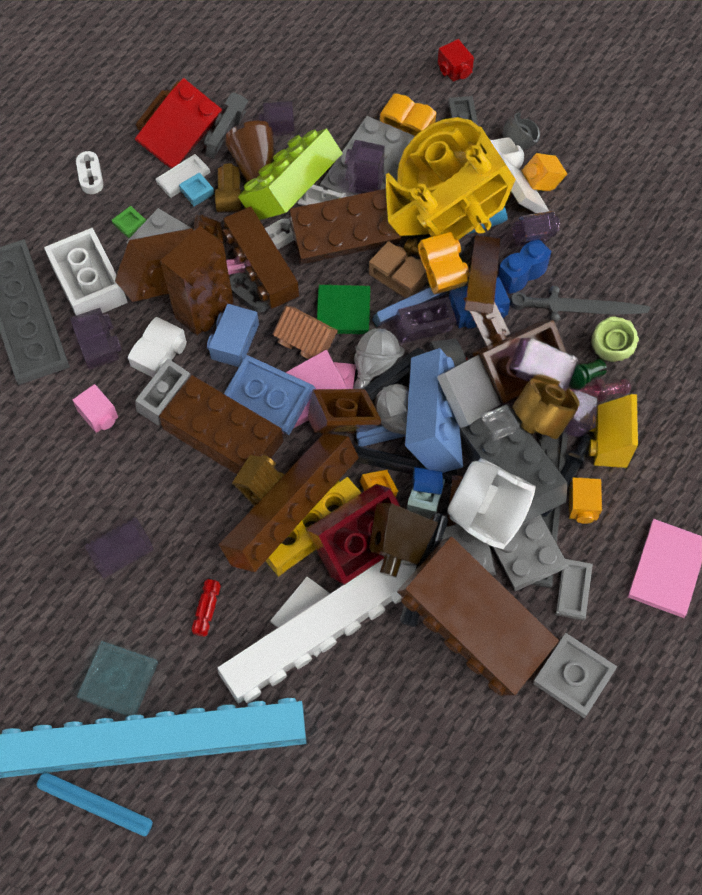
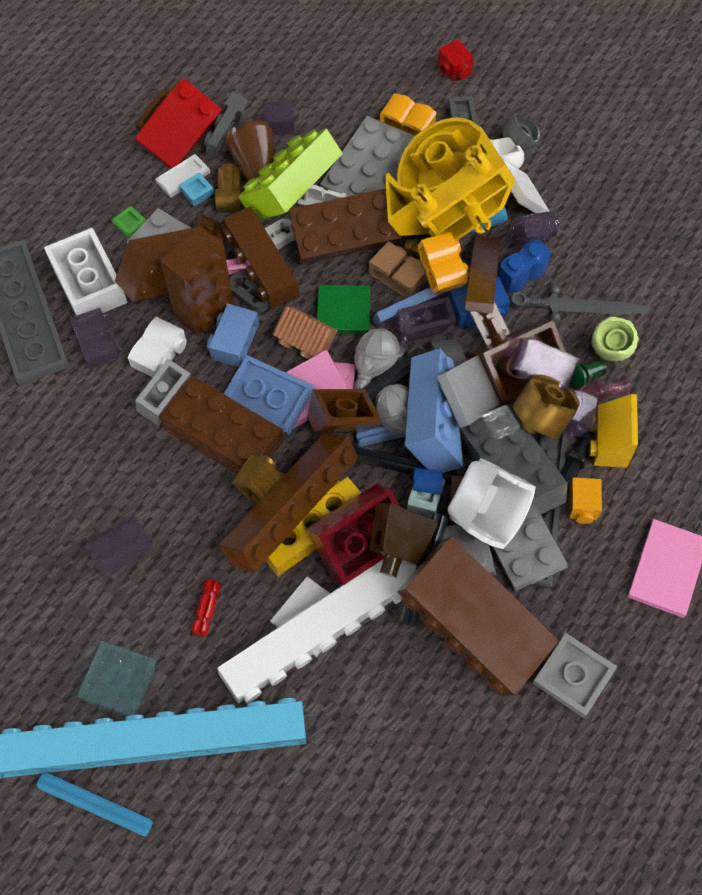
bright pink brick [73,384,118,433] -> none
white beam [76,151,103,194] -> none
clear purple brick [345,140,385,194] -> none
light orange plate [360,470,398,498] -> none
light orange brick [521,153,567,191] -> none
light grey tile [555,559,593,621] -> none

